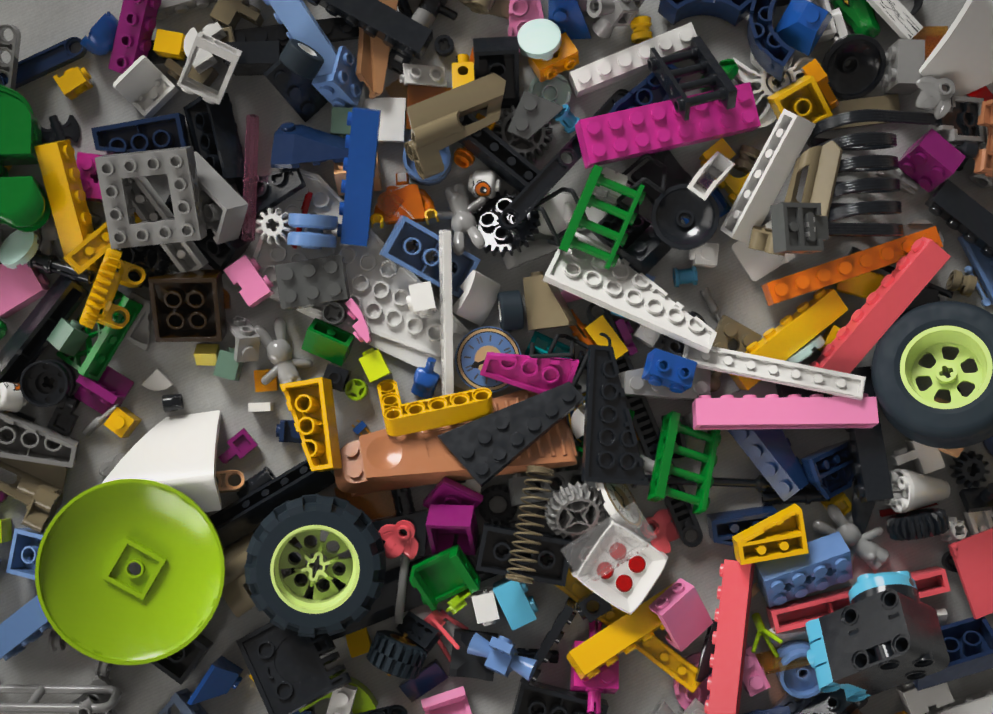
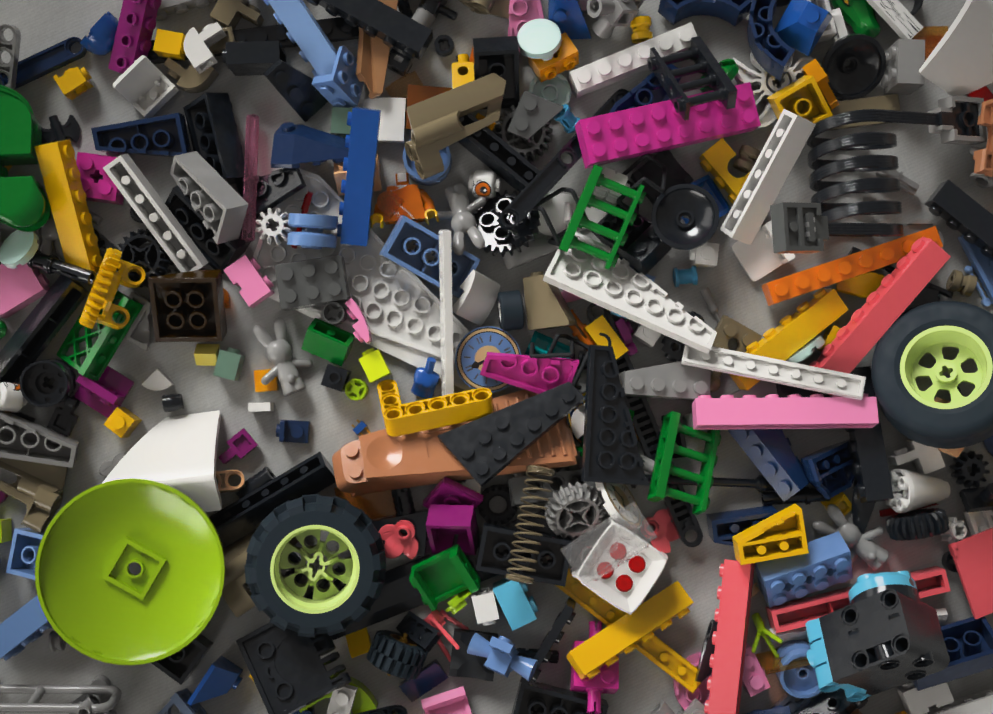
sand green brick [46,318,89,357] -> none
yellow plate [63,212,142,275] -> none
light grey piece [82,403,119,436] -> none
light grey brick [95,146,207,249] -> none
light grey bush [95,660,112,677] -> none
white window [177,31,242,105] -> none
light grey bracket [225,316,260,362] -> none
black wheel [279,39,324,80] -> none
yellow wedge [279,377,342,472] -> none
light grey bar [394,556,410,624] -> none
white hinge [399,63,447,87] -> none
white brick [406,281,438,318] -> none
orange plate [453,148,475,168] -> none
black brick [576,592,612,623] -> none
blue brick [642,348,697,393] -> none
bright pink panel [649,578,713,652] -> none
white window [687,151,735,201] -> none
dark tan panel [748,140,843,256] -> none
magenta piece [898,128,966,193] -> none
light grey plate [915,76,956,120] -> none
black piece [955,141,979,171] -> none

